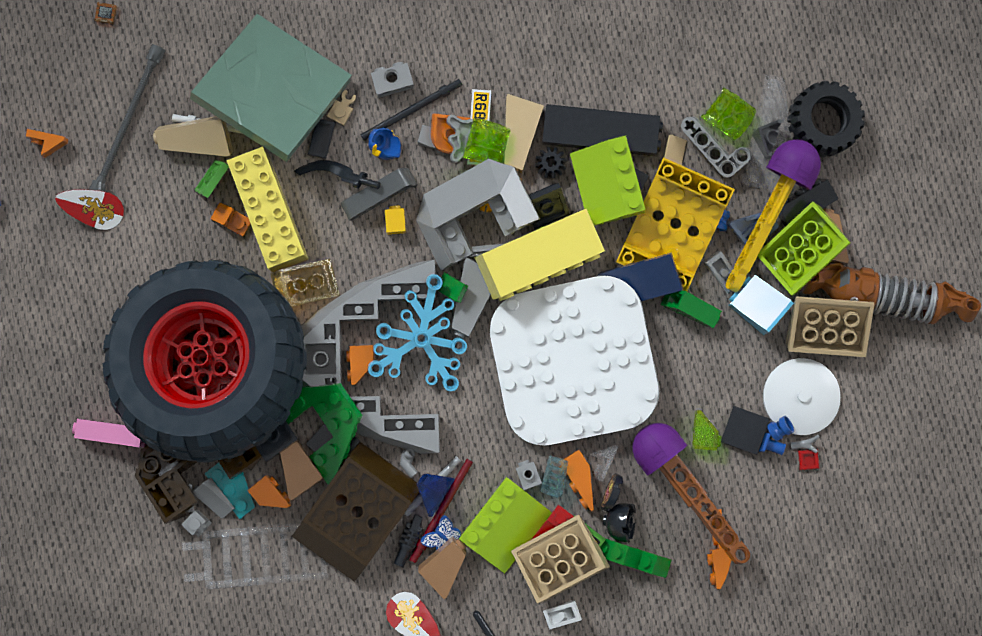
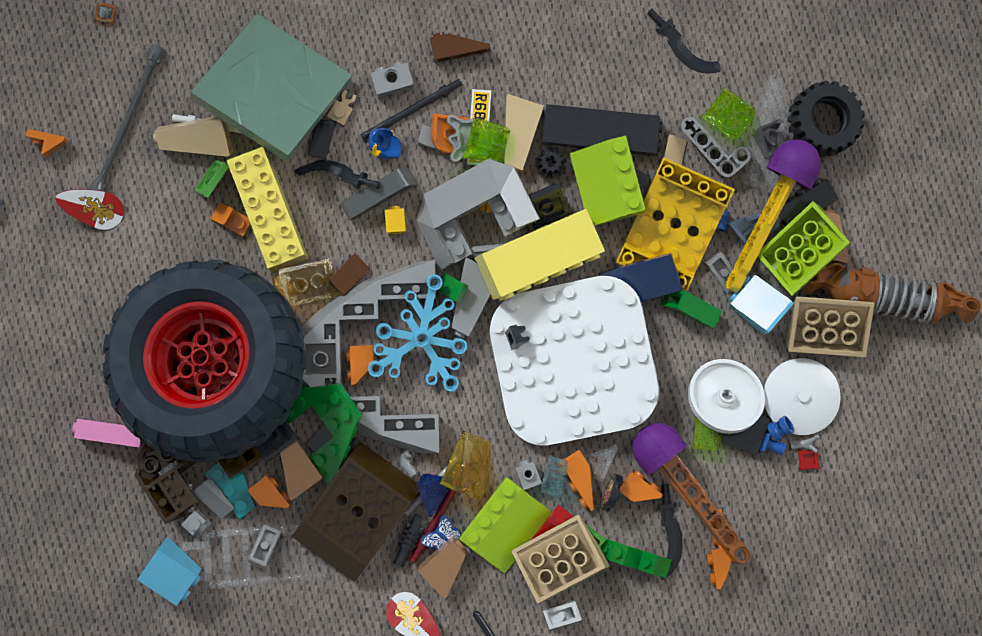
black cylinder [603,503,636,543] -> none
none -> medium azure slope [137,537,201,606]
none -> light grey slope [248,524,281,569]
none -> reddish brown slope [329,253,370,296]
none -> reddish brown slope [430,32,490,63]
none -> clear yellow slope [440,430,491,501]
none -> black tile [505,324,530,350]
none -> orange slope [619,471,663,502]
none -> black sword [647,8,721,74]
none -> black sword [657,484,682,580]
none -> white dish [688,359,765,434]

